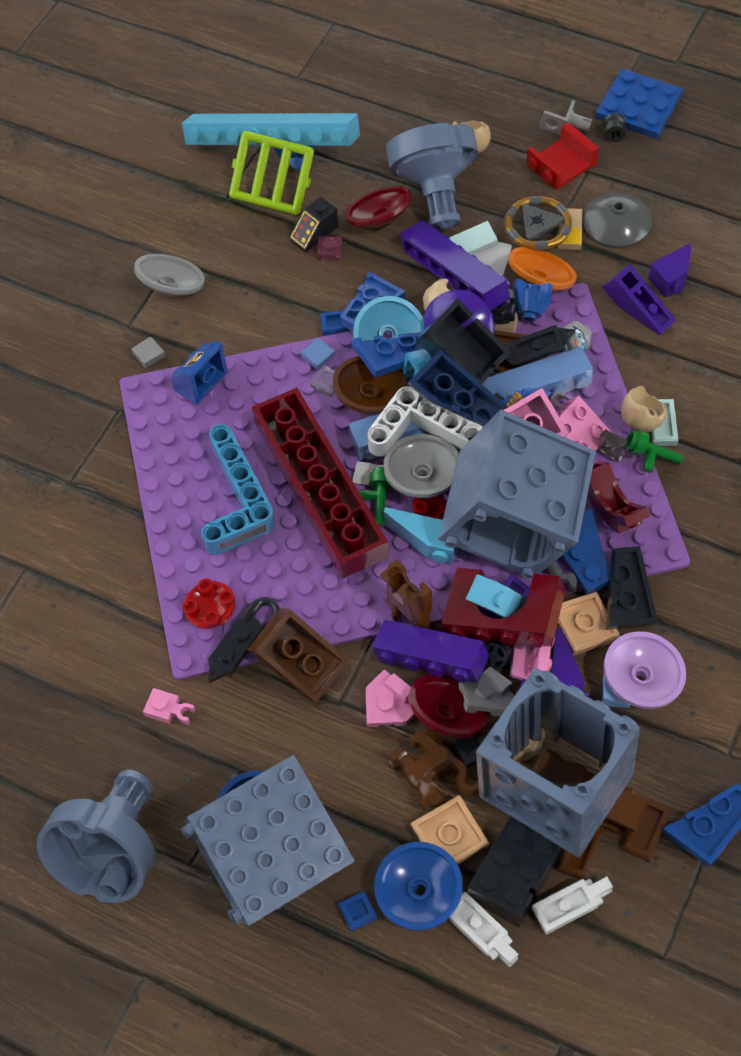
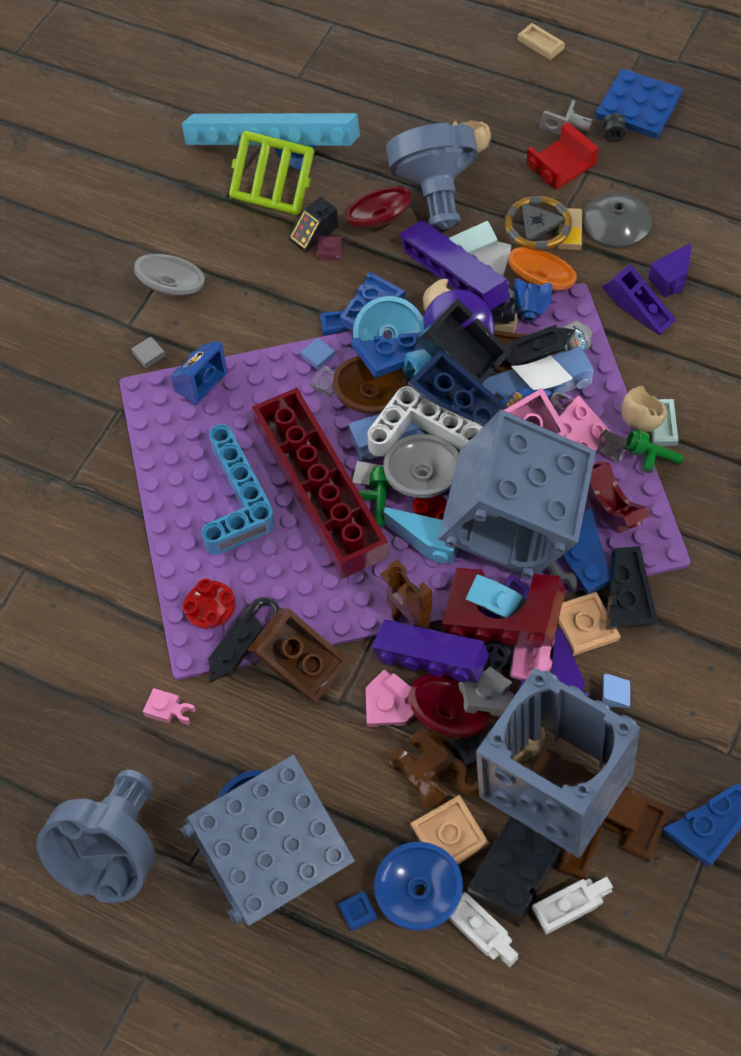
lavender dish [603,631,686,709] -> none
none -> white sticker [511,355,573,390]
none -> tan tile [518,23,565,60]

